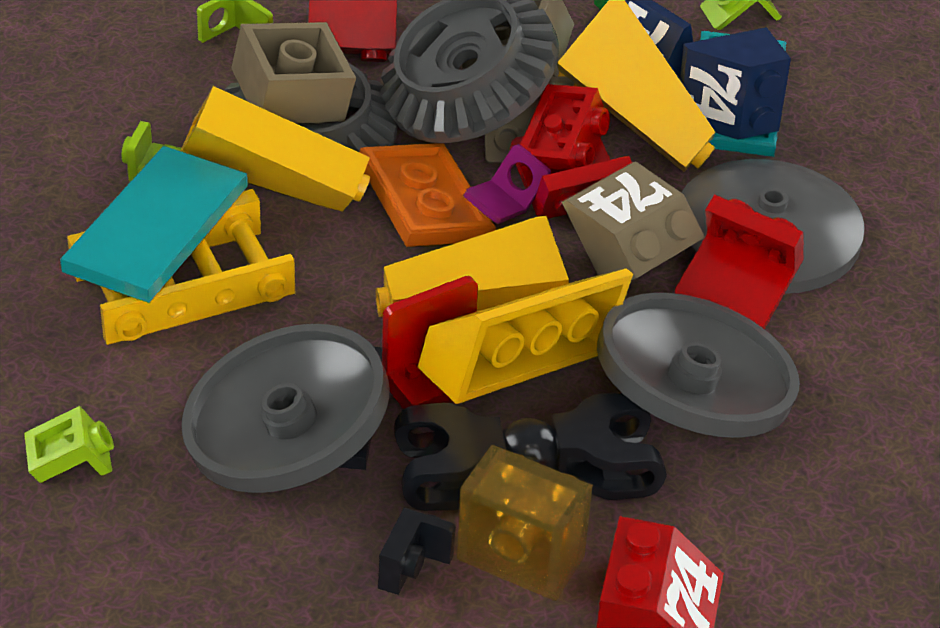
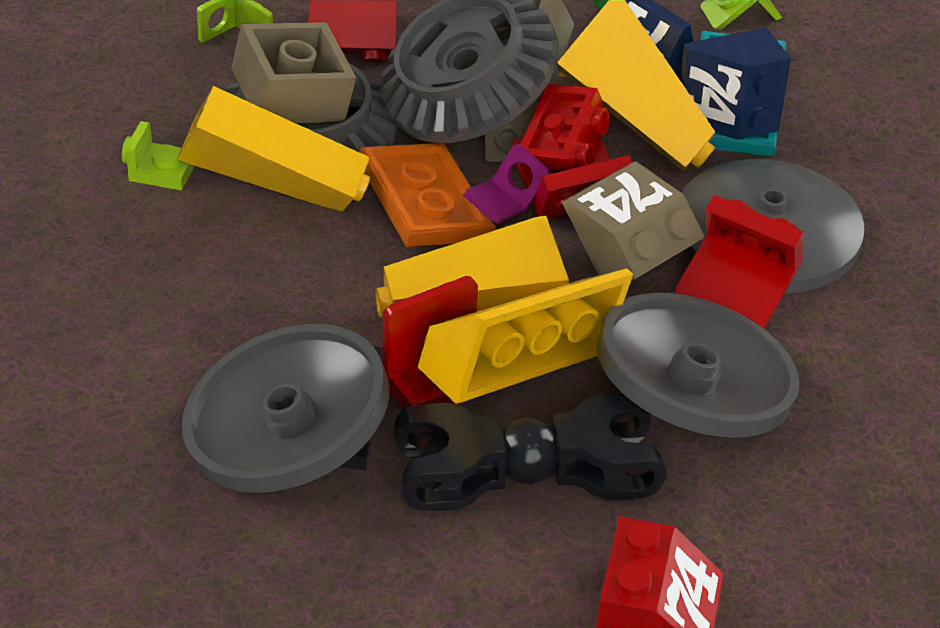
lime bracket [24,406,114,483] -> none
teal tile [60,146,248,303] -> none
yellow fence [67,189,295,345] -> none
black bracket [378,507,456,595] -> none
clear yellow brick [457,445,593,601] -> none

